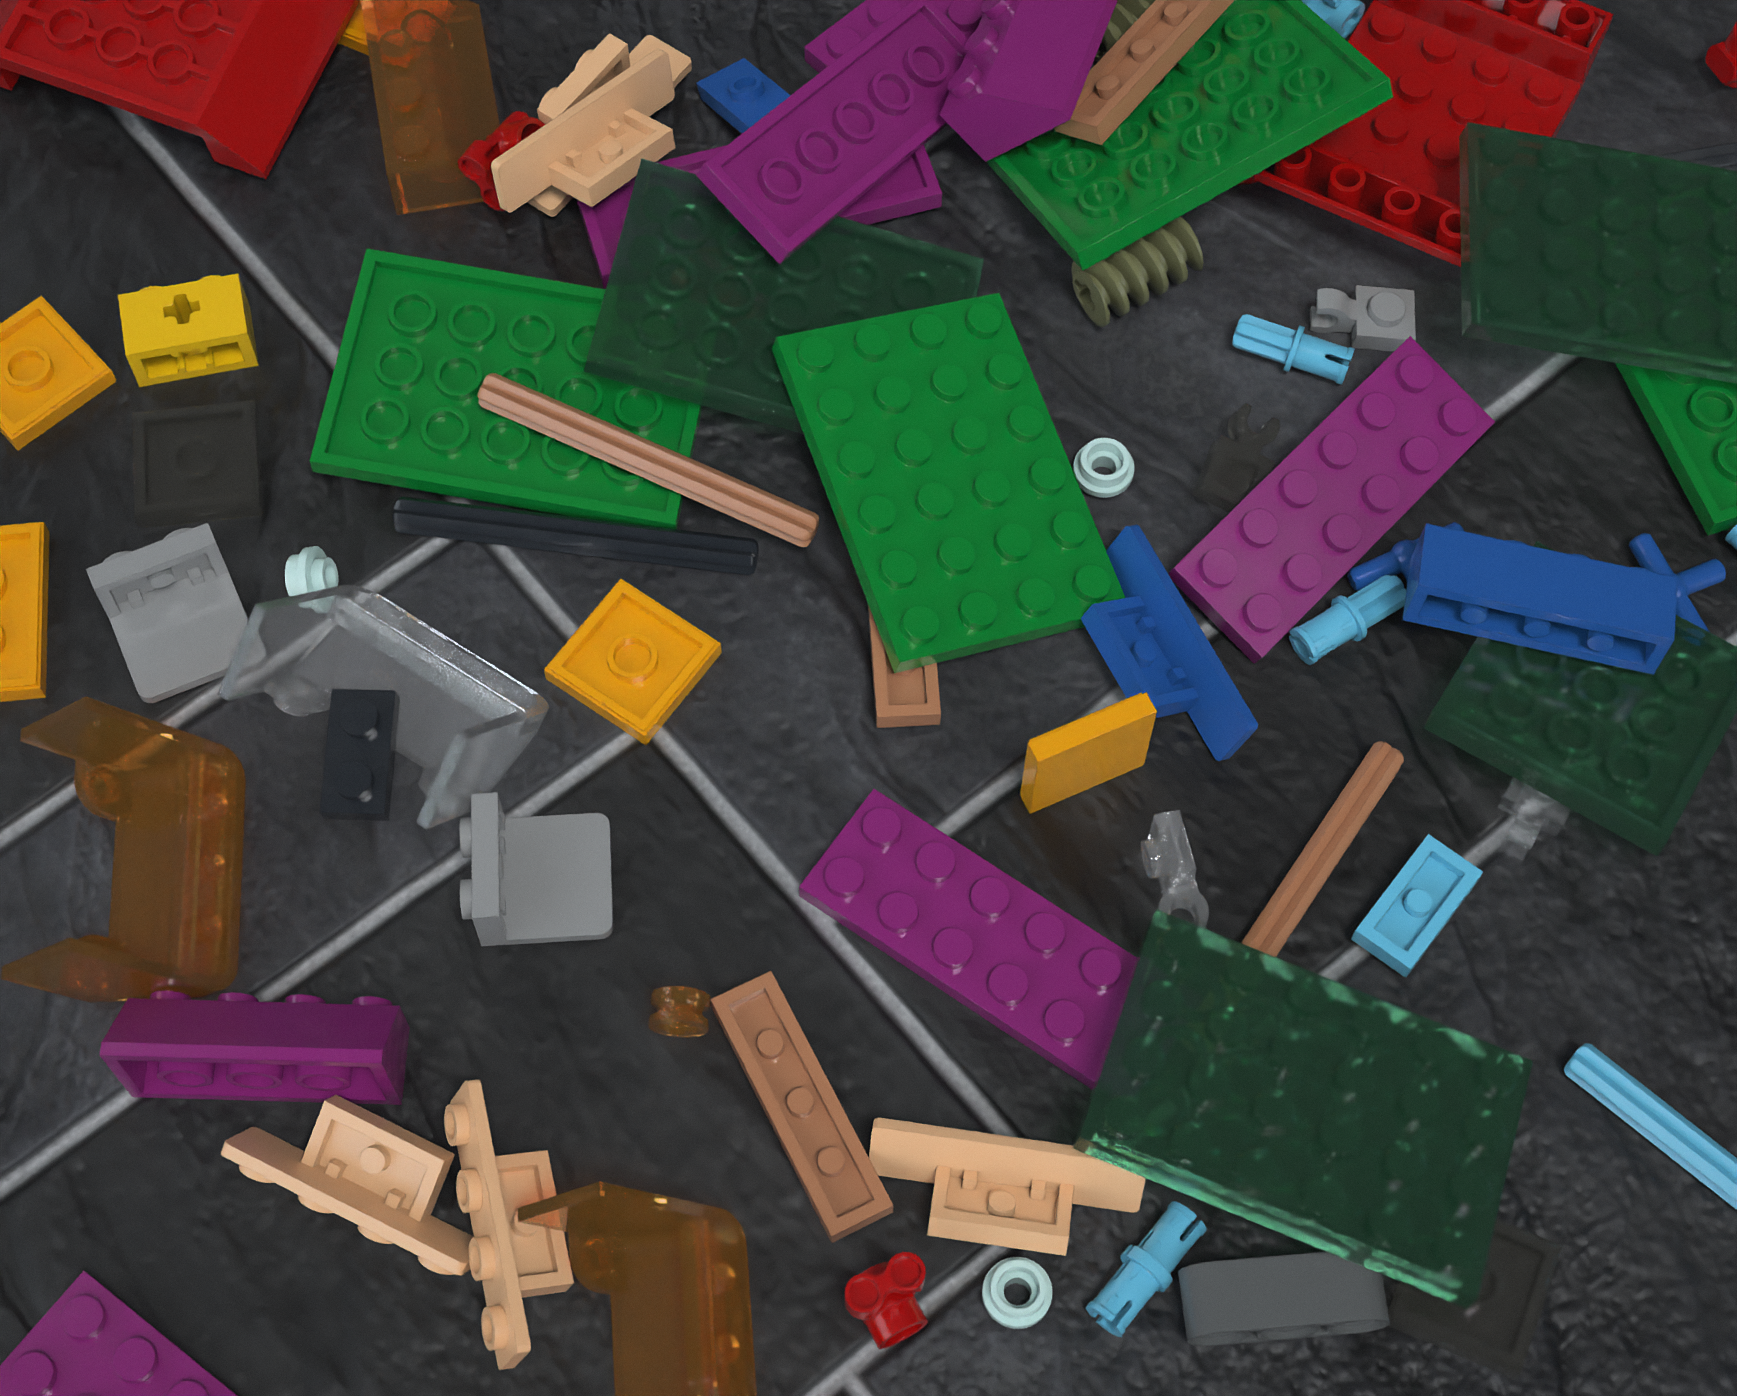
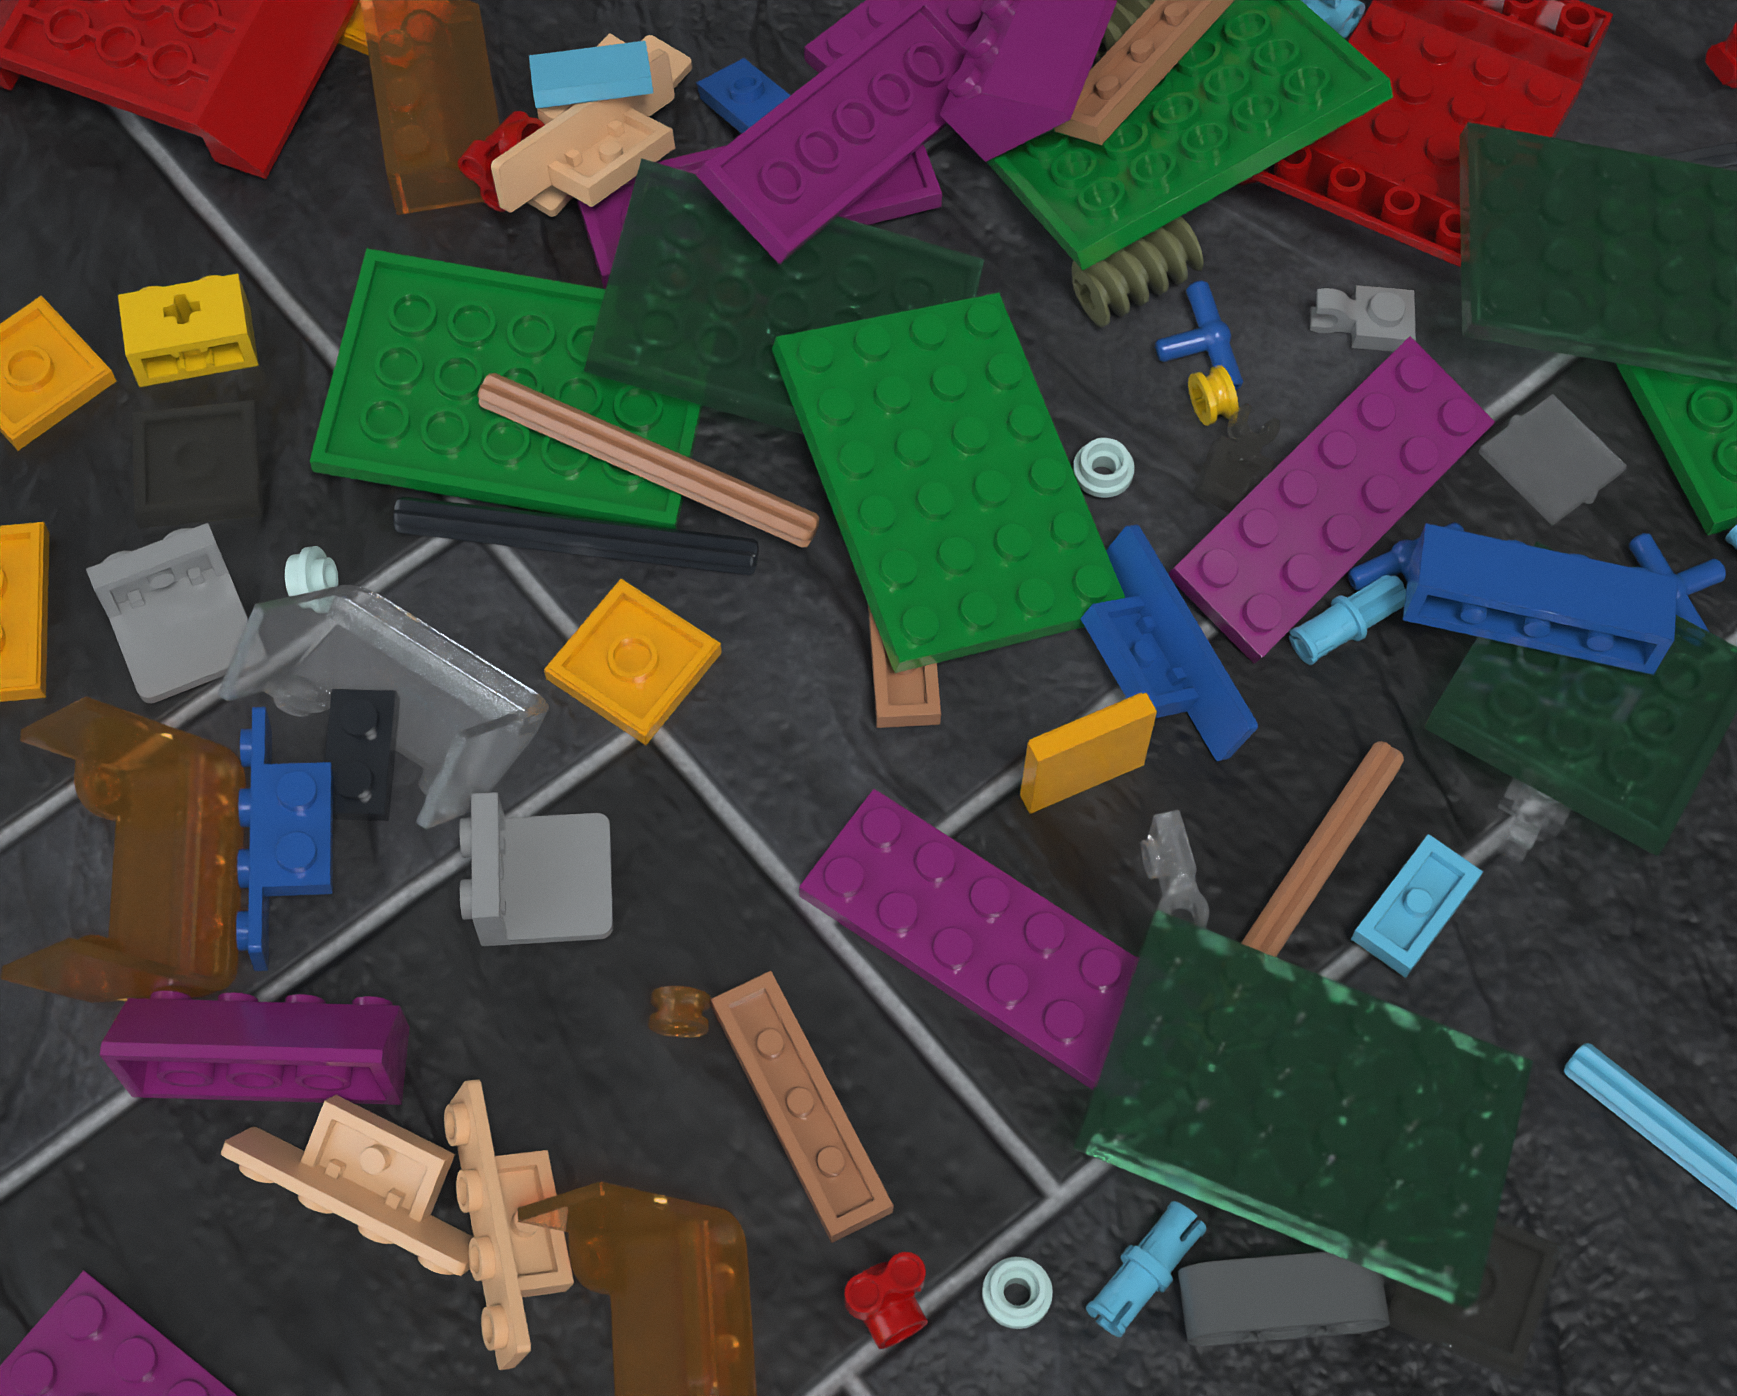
light nougat bracket [869,1118,1148,1256] -> none
medium azure axle [1232,314,1355,385] -> none
none -> blue bracket [236,707,333,971]
none -> medium azure tile [529,41,653,108]
none -> blue piece [1155,280,1243,390]
none -> yellow bush [1188,365,1239,426]
none -> clear piece [1479,394,1627,525]

